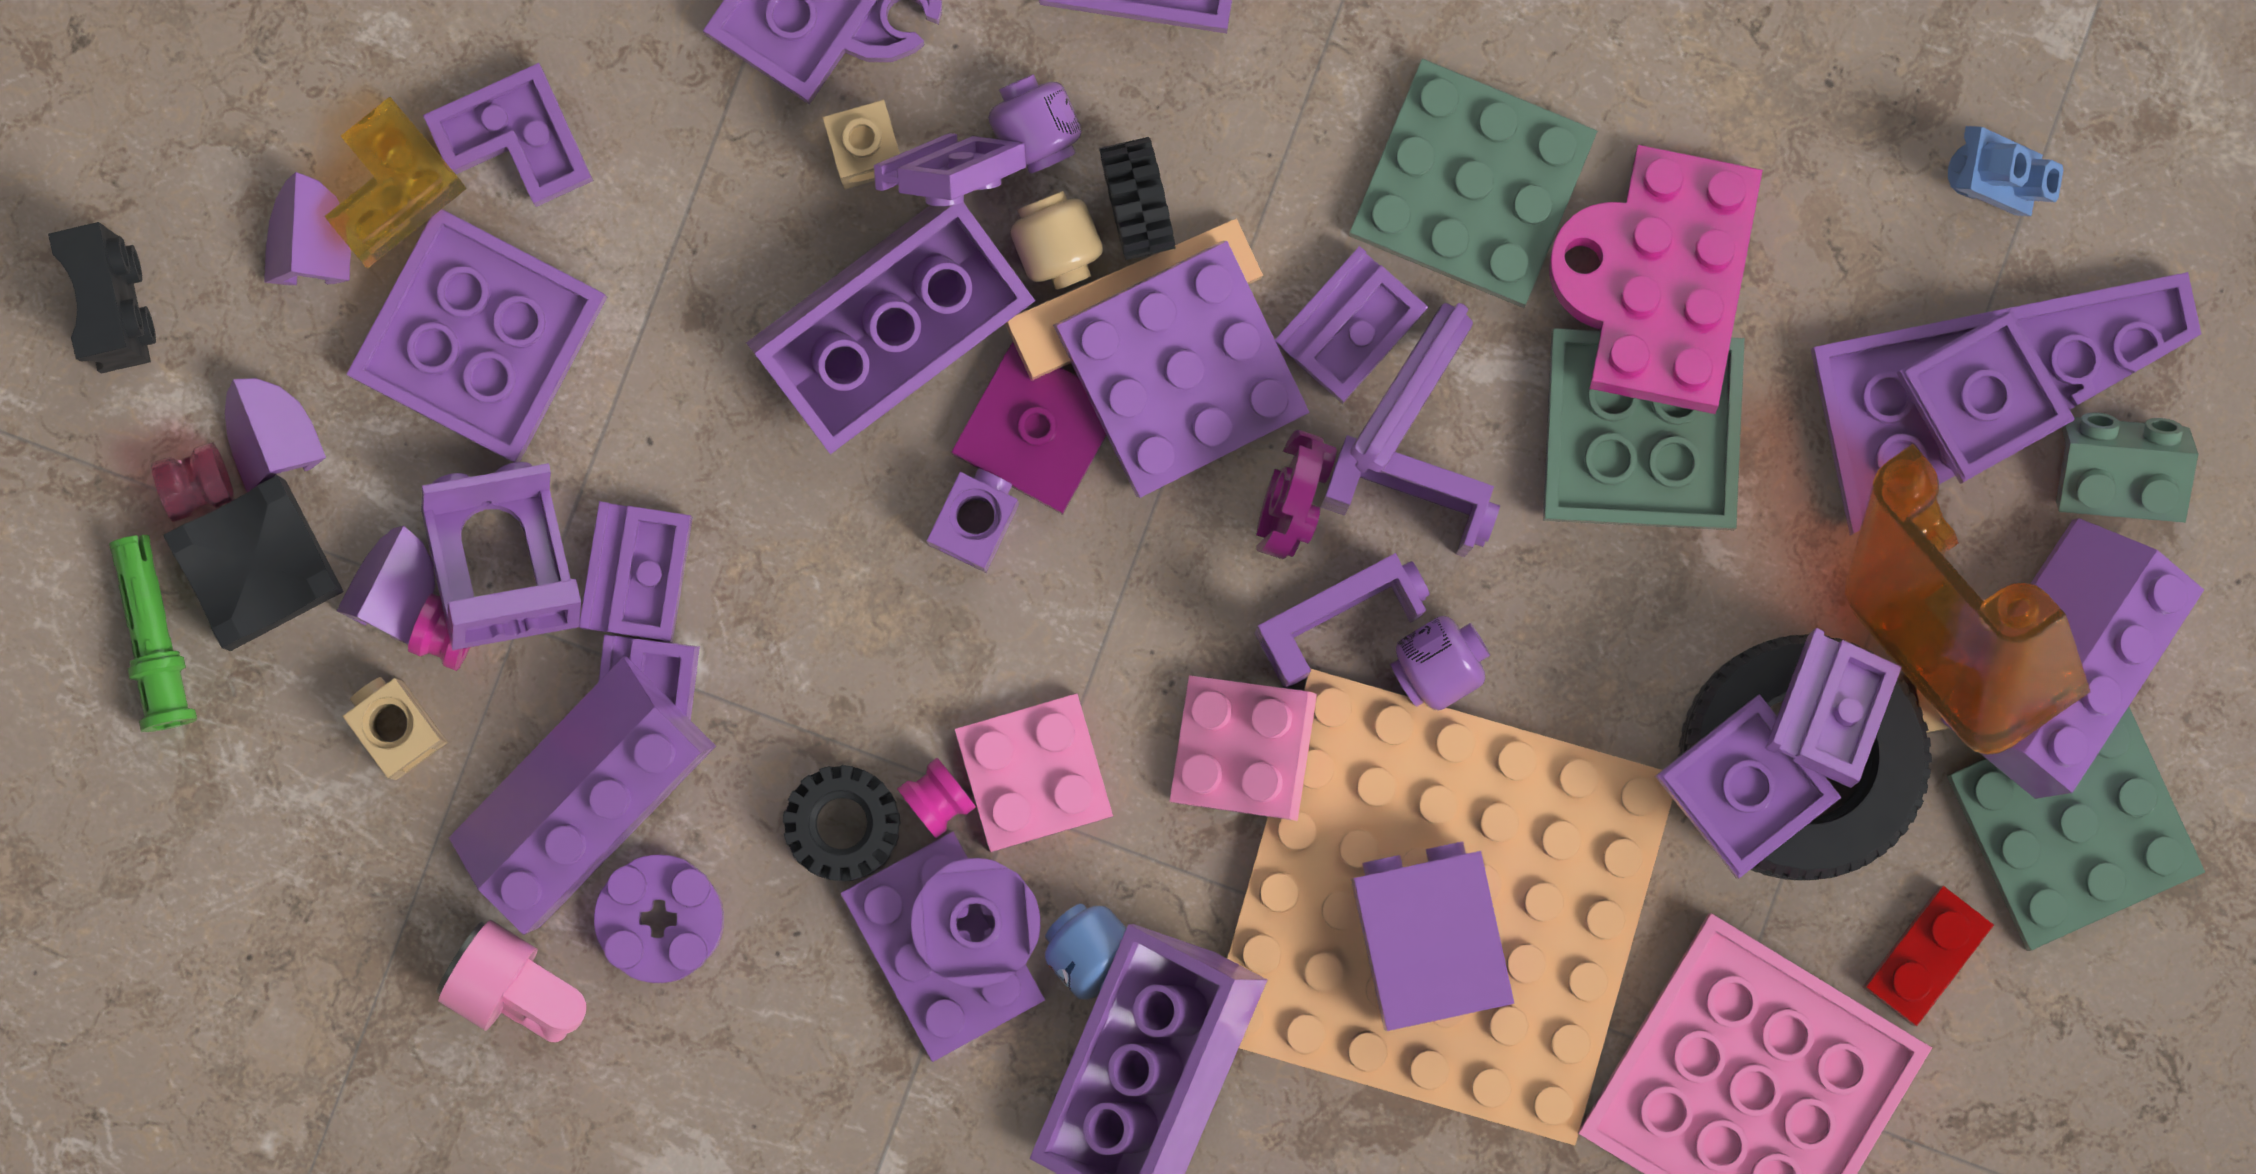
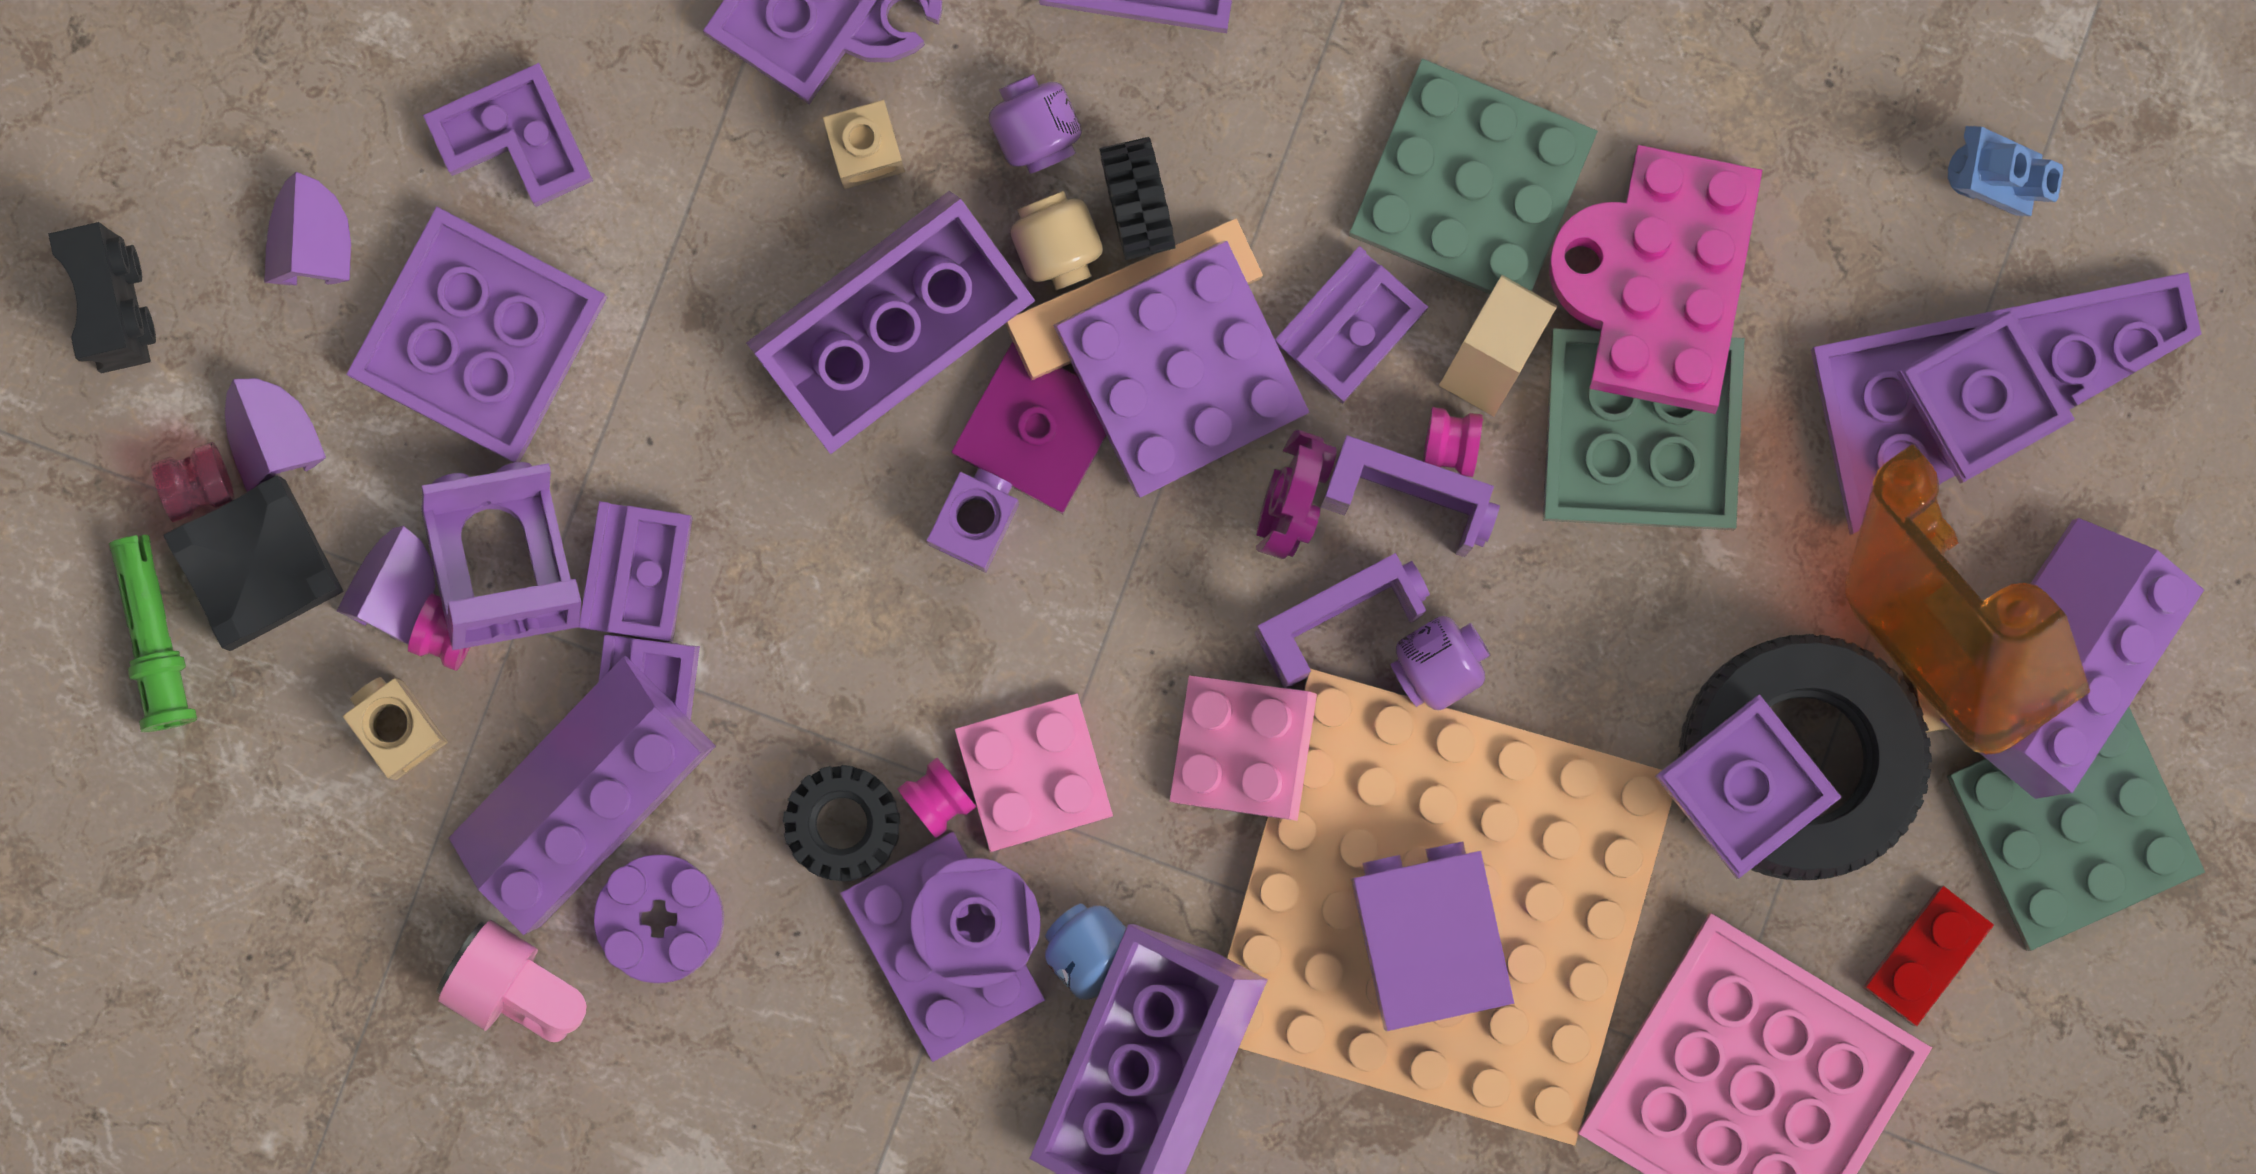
clear yellow plate [324,97,467,269] -> none
medium lavender plate [874,133,1026,206] -> none
medium lavender axle [1350,303,1473,473] -> none
medium lavender plate [1765,628,1901,788] -> none
sand green bracket [2056,412,2198,523] -> none
none -> dark pink wheel [1423,407,1483,477]
none -> tan slope [1439,275,1557,417]

